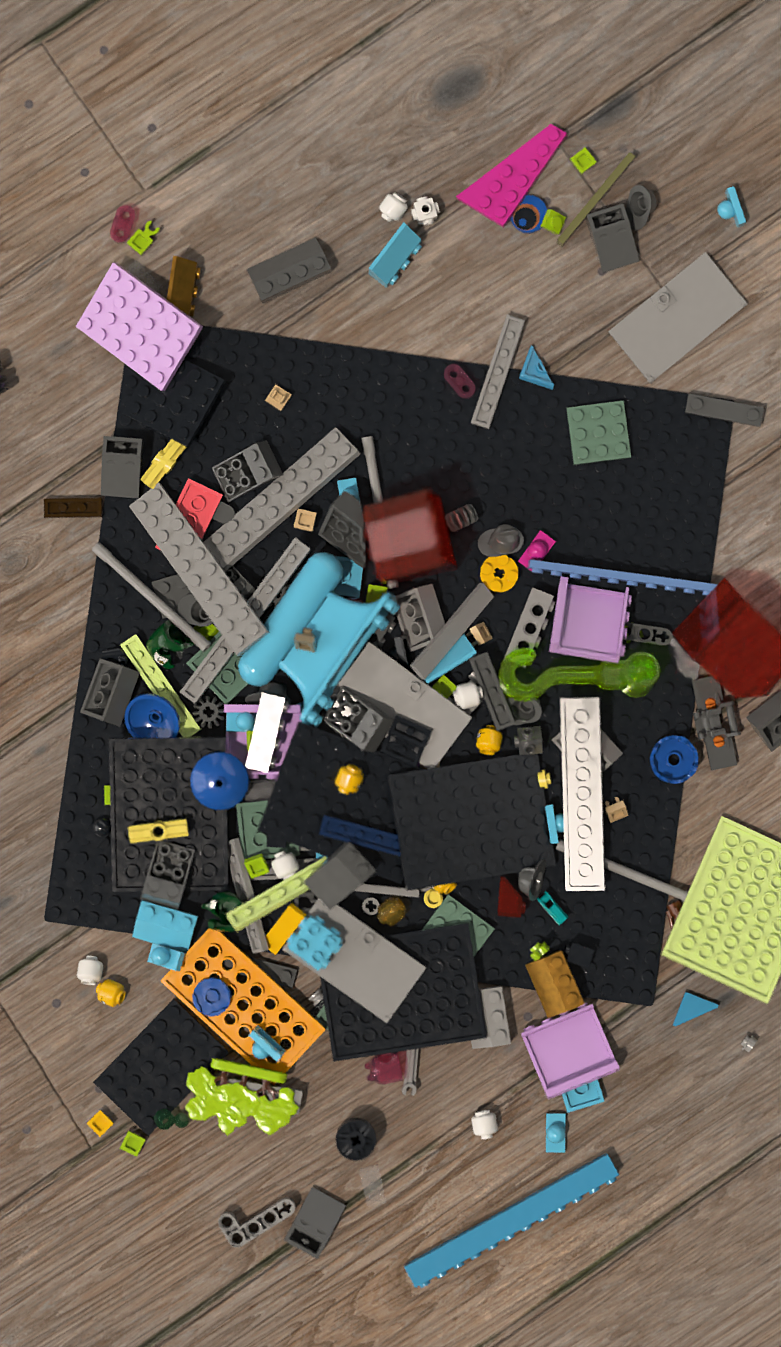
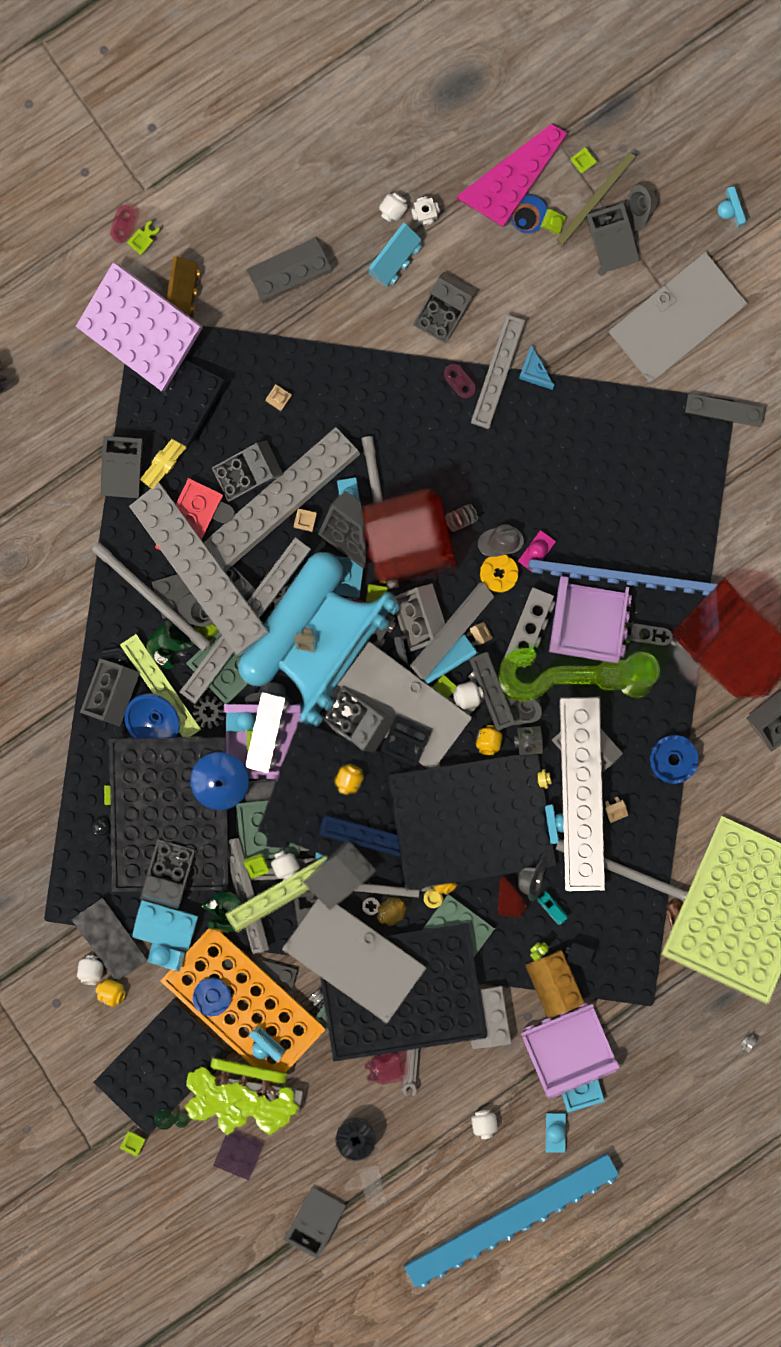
dark brown plate [44,498,102,518] -> none
yellow plate [86,1110,114,1137] -> none
light yellow piece [128,819,189,843] -> none
light grey beam [218,1197,295,1248] -> none
yellow tile [265,903,307,955] -> none
medium azure brick [287,915,343,971] -> none
sand green plate [566,401,631,465] -> none
dark azure tile [672,992,719,1026] -> none
dark grey piece [692,675,741,770] -> none
none -> black tile [71,897,148,982]
none -> clear purple plate [213,1131,263,1180]
none -> dark grey slope [413,272,476,344]

